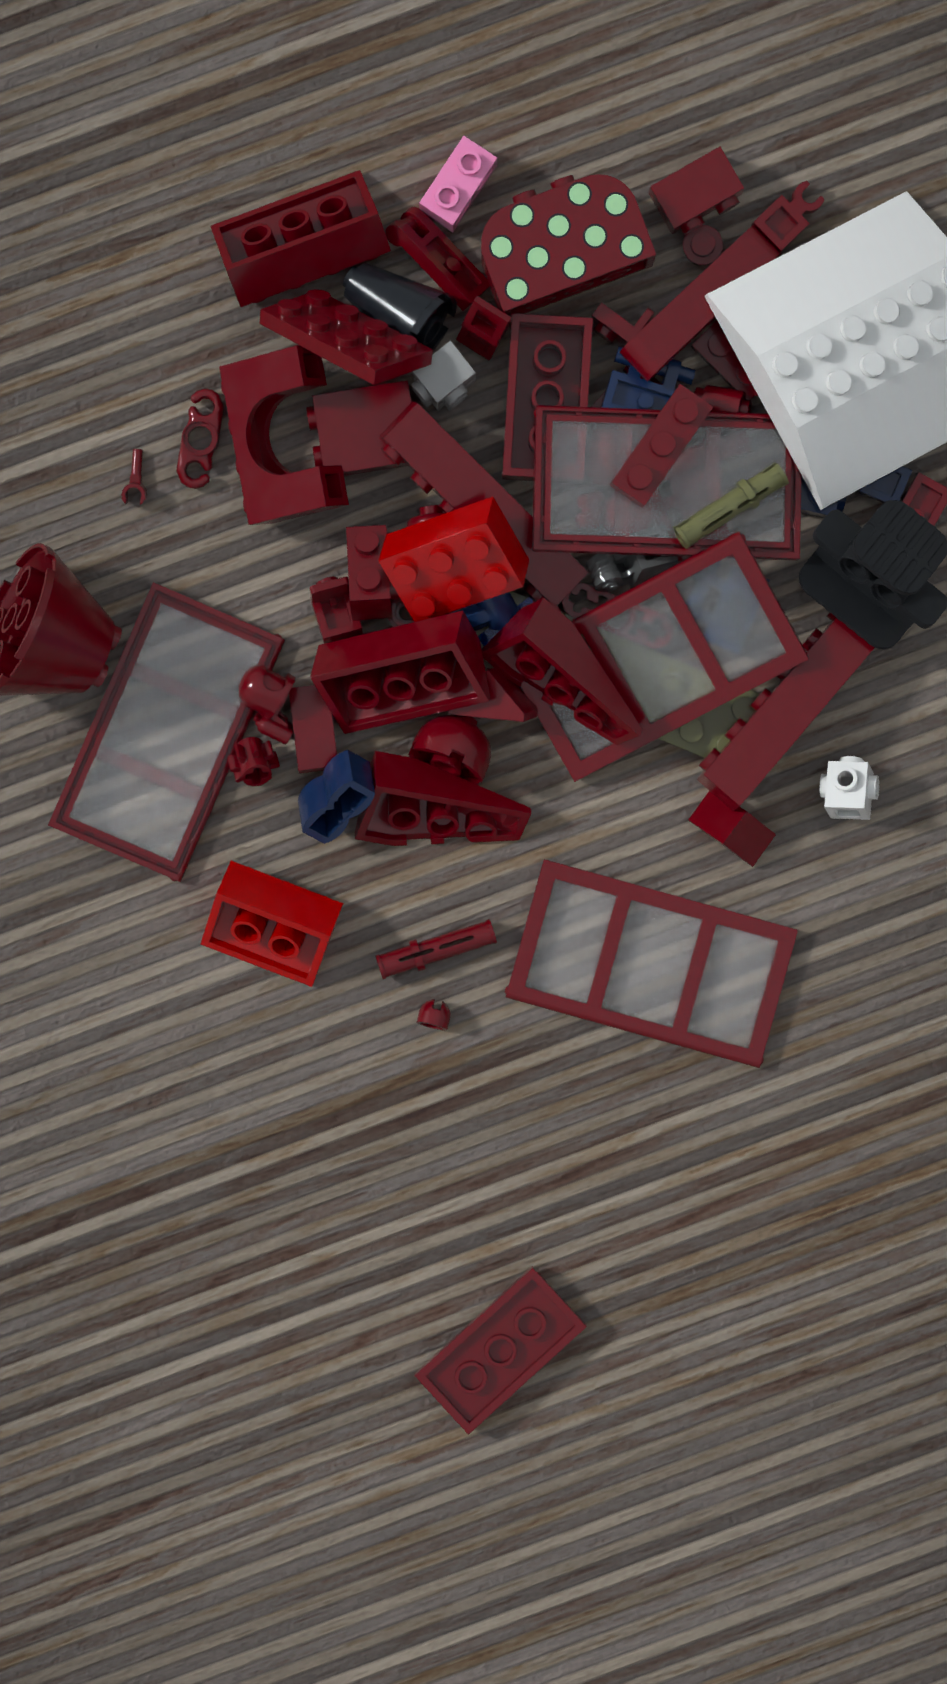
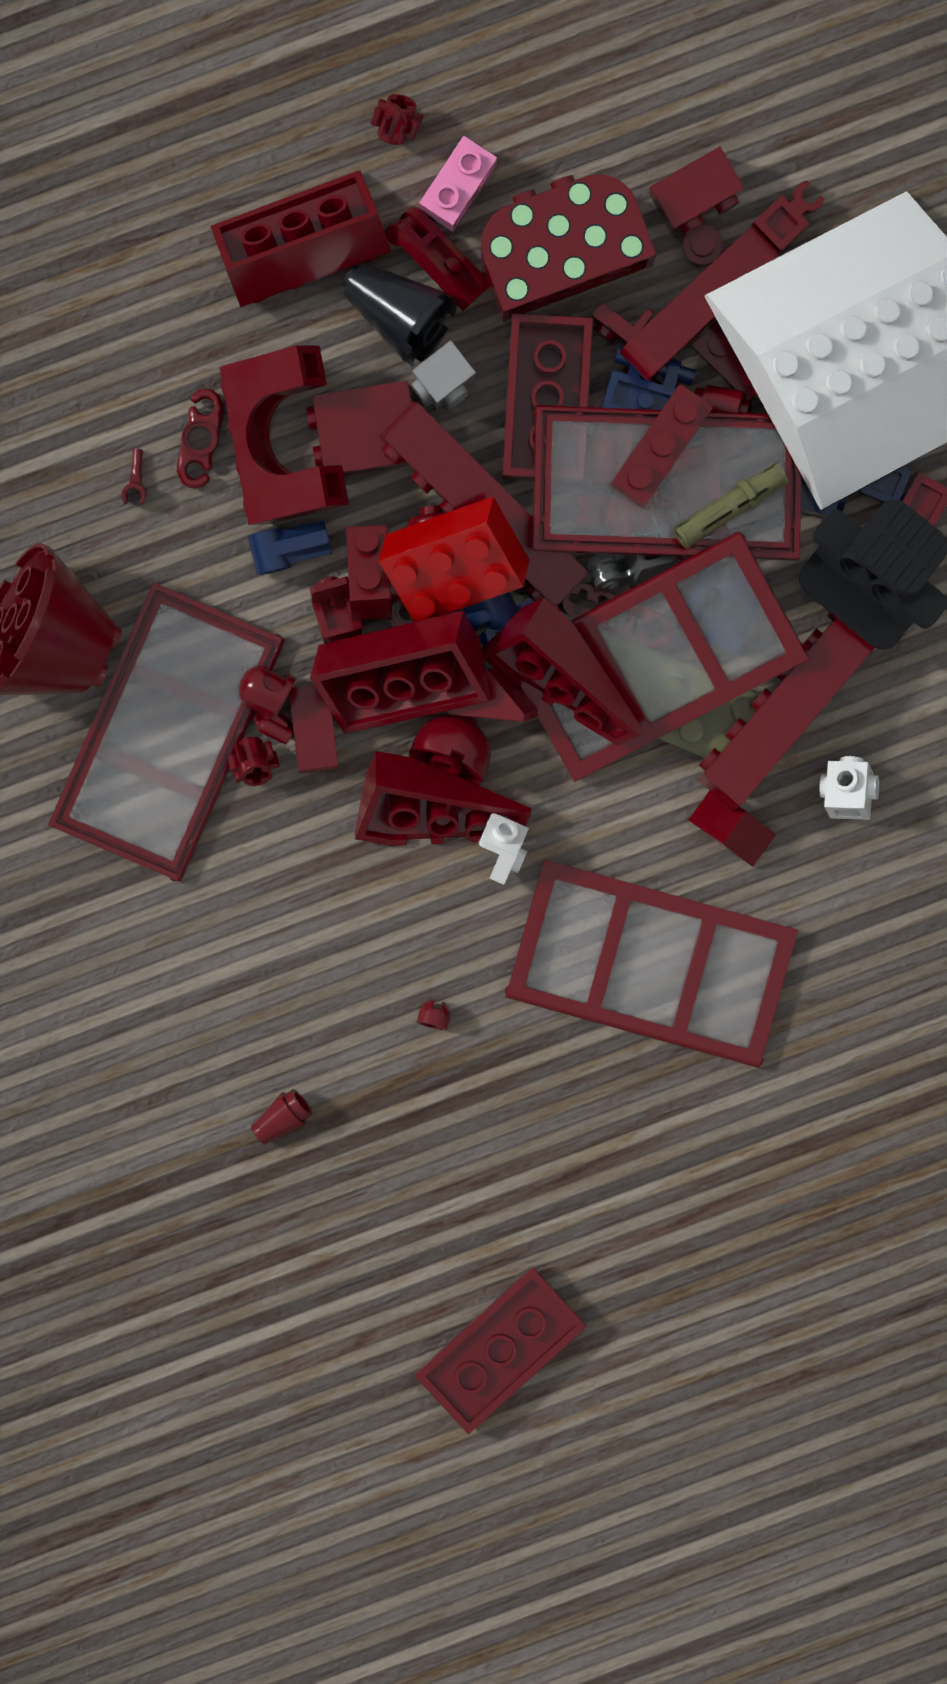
red slope [200,861,344,987] -> none
dark red plate [259,289,433,385] -> none
dark blue brick [298,750,375,844] -> none
dark red pin [375,919,497,979] -> none
dark red slope [456,296,512,361] -> none
none -> dark blue piece [247,520,332,575]
none -> dark red cone [251,1089,312,1145]
none -> dark red gear [370,94,423,145]
none -> white bracket [479,813,529,885]

